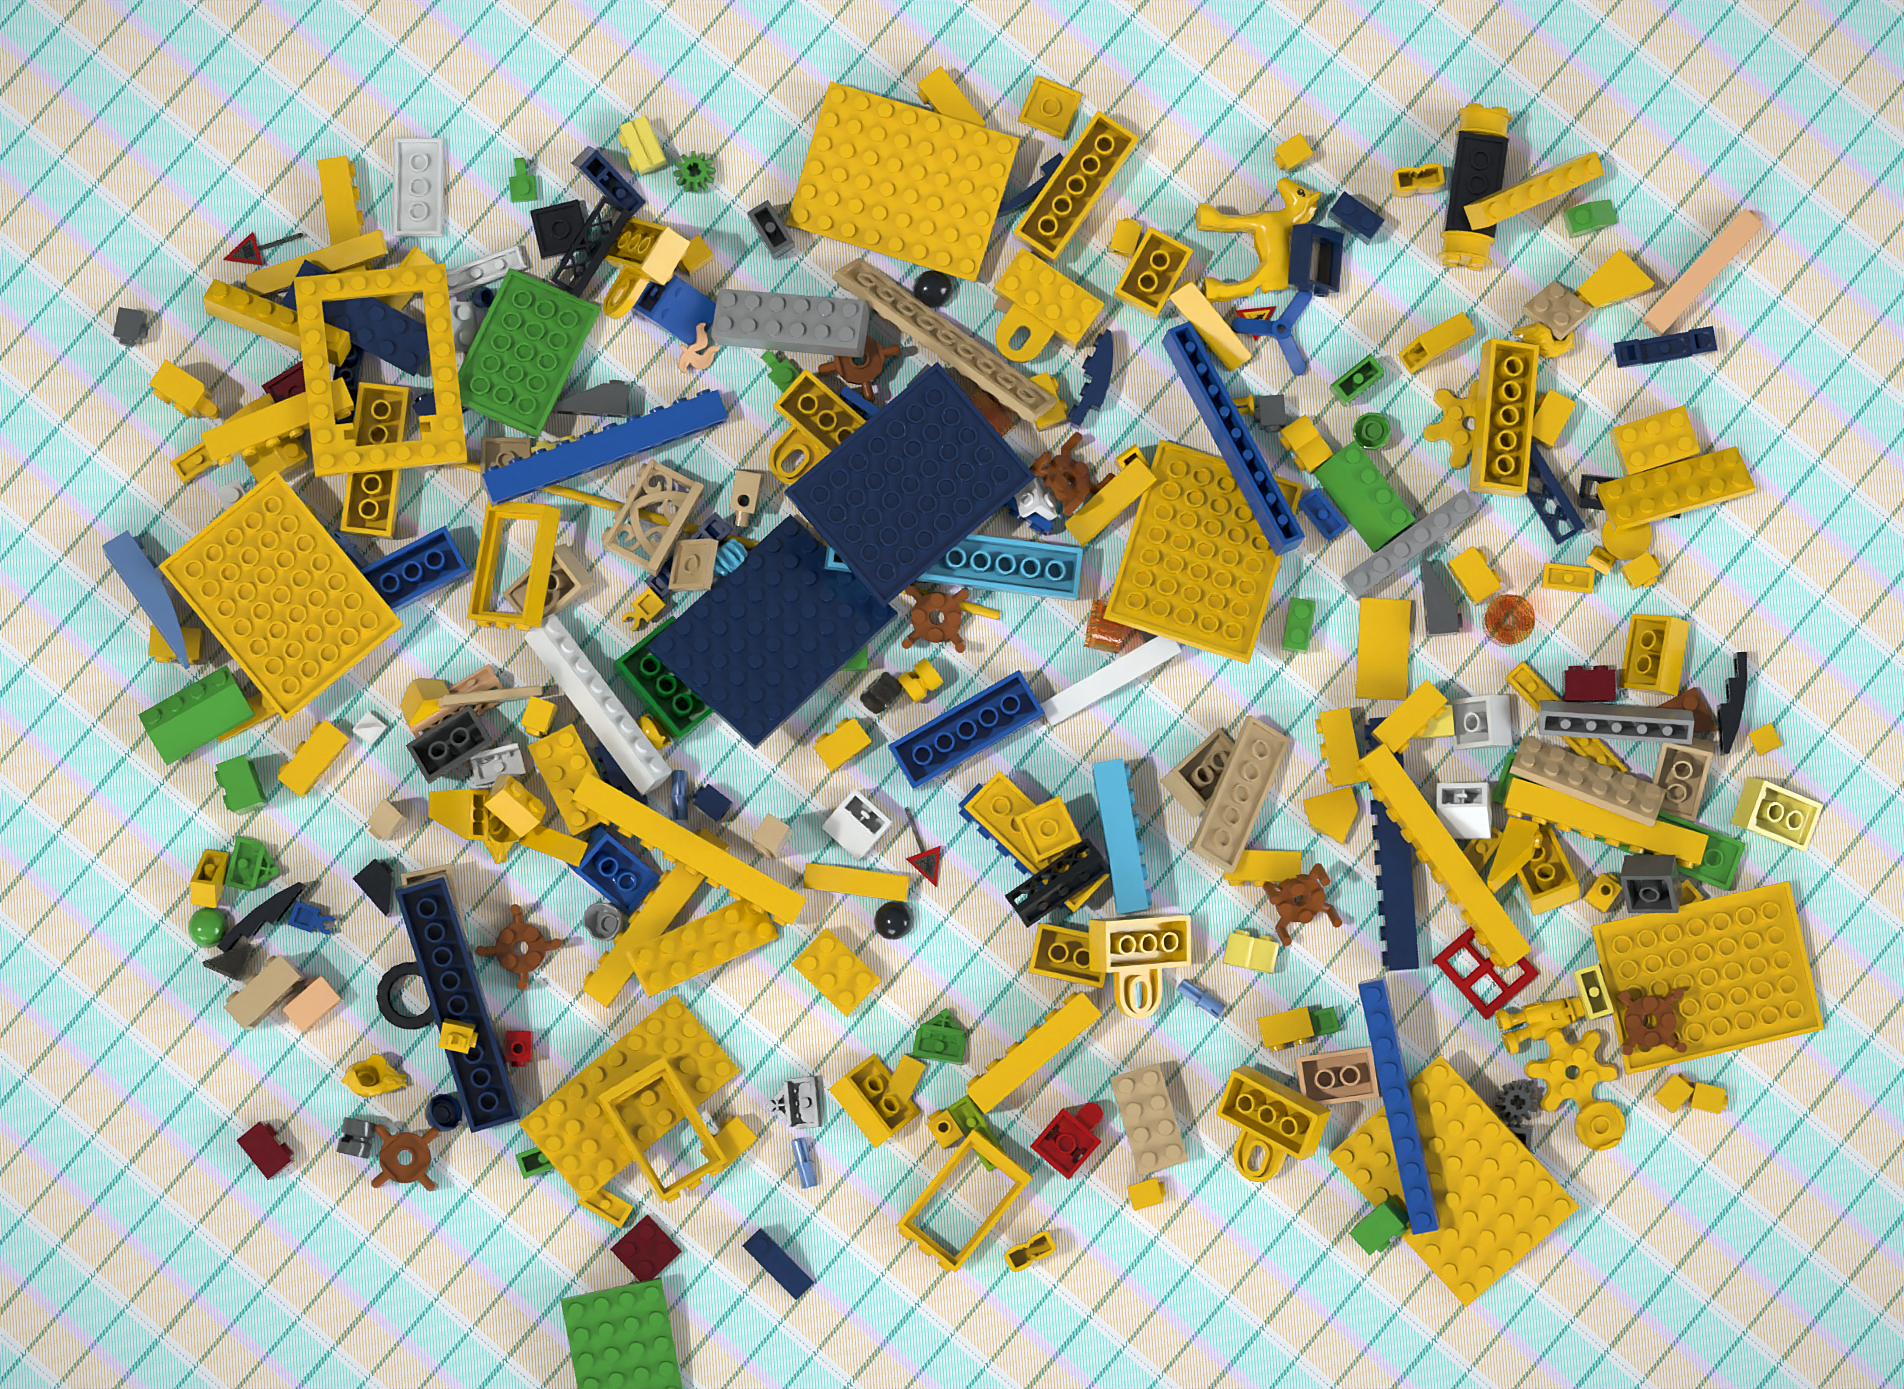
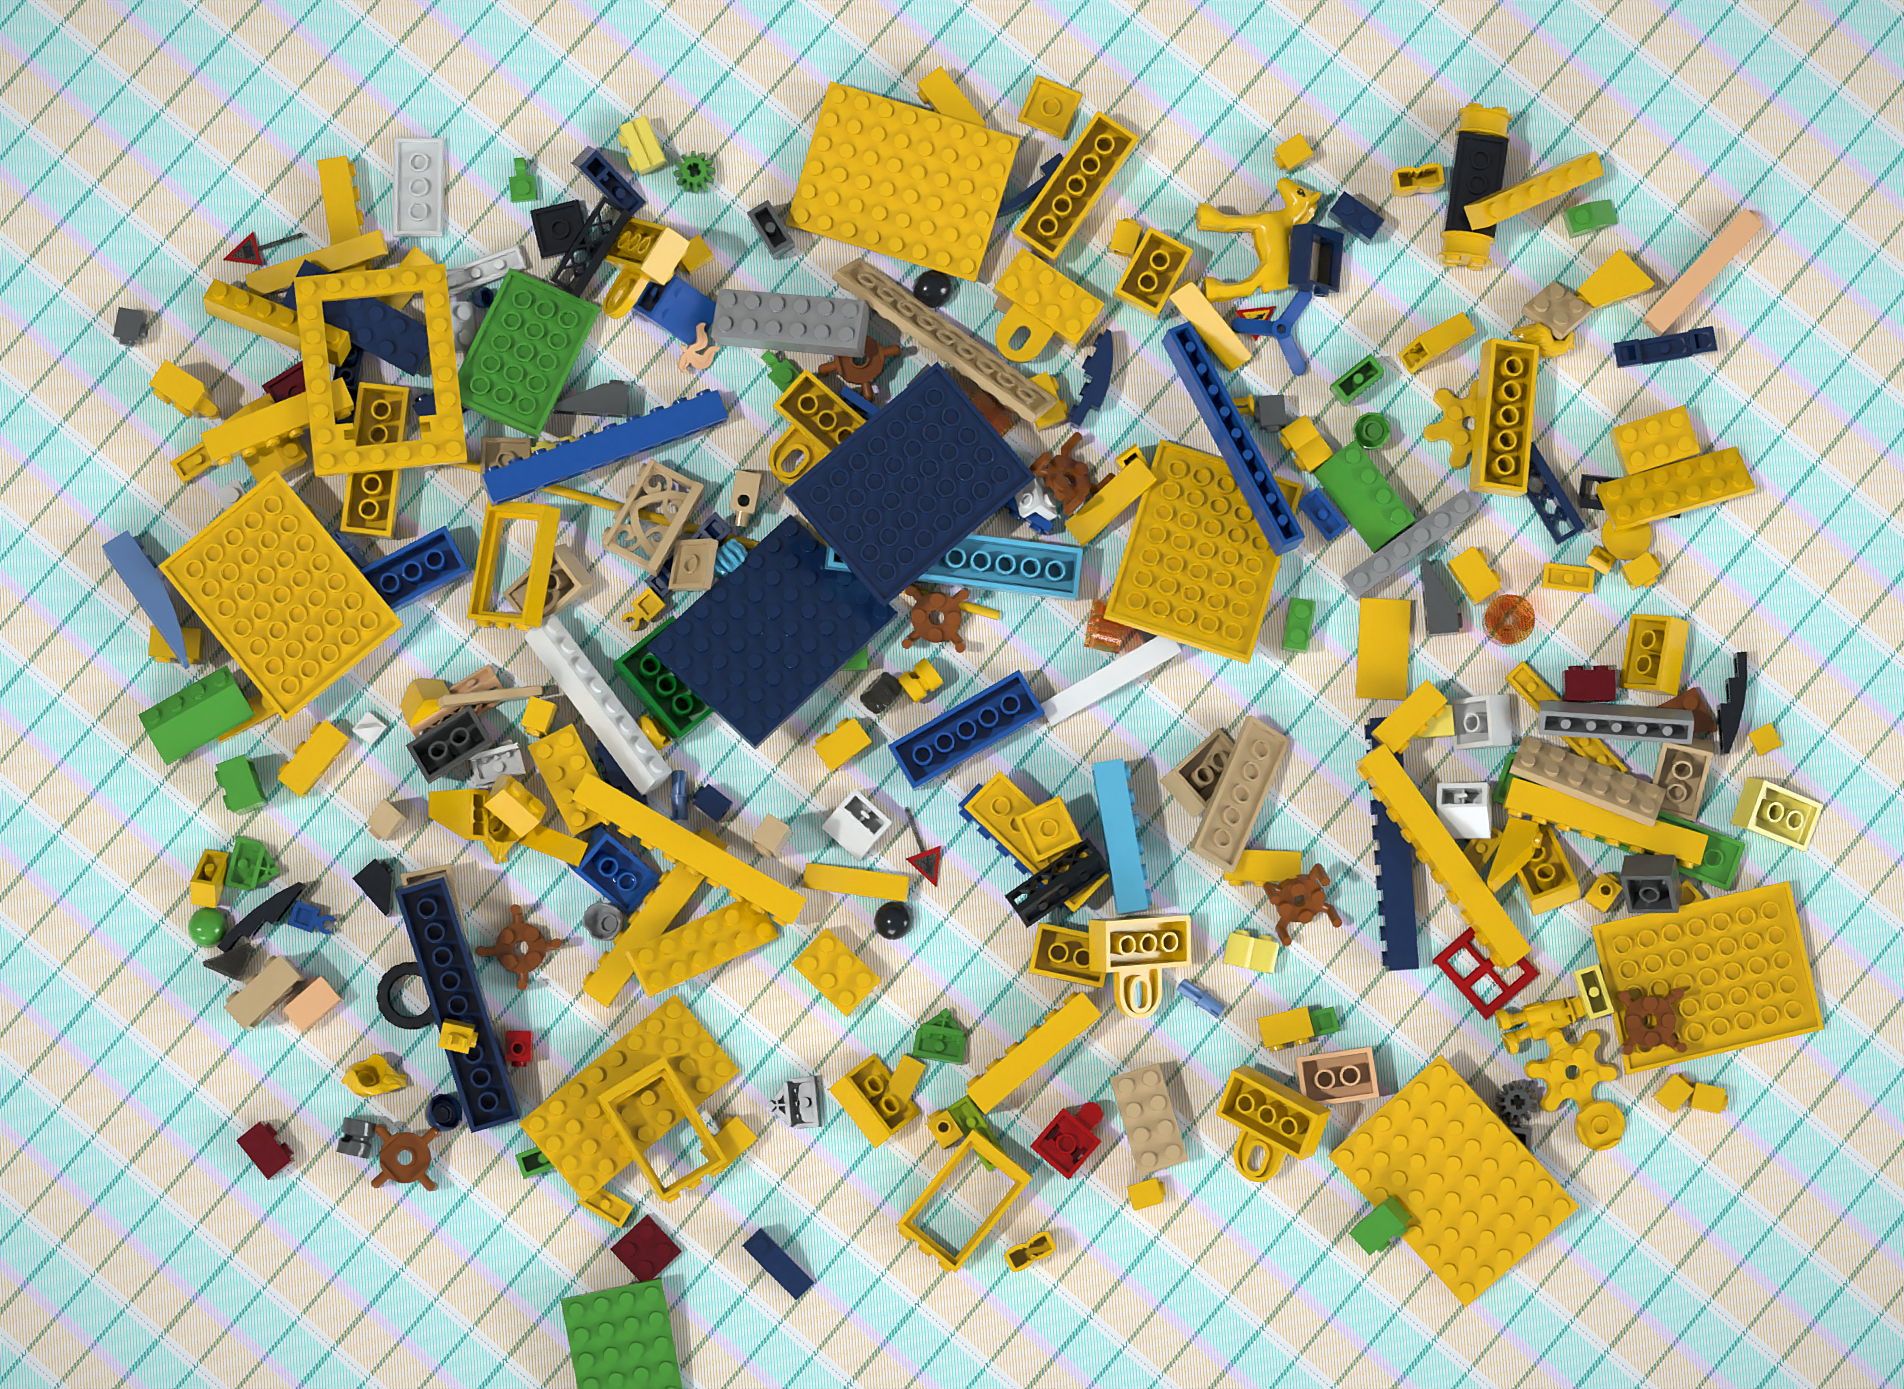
medium blue axle [791,1137,818,1189] -> none
yellow slope [1303,786,1359,845] -> none
yellow brick [1314,707,1364,789] -> none
blue brick [1358,976,1440,1235] -> none
yellow brick [1531,389,1576,450] -> none

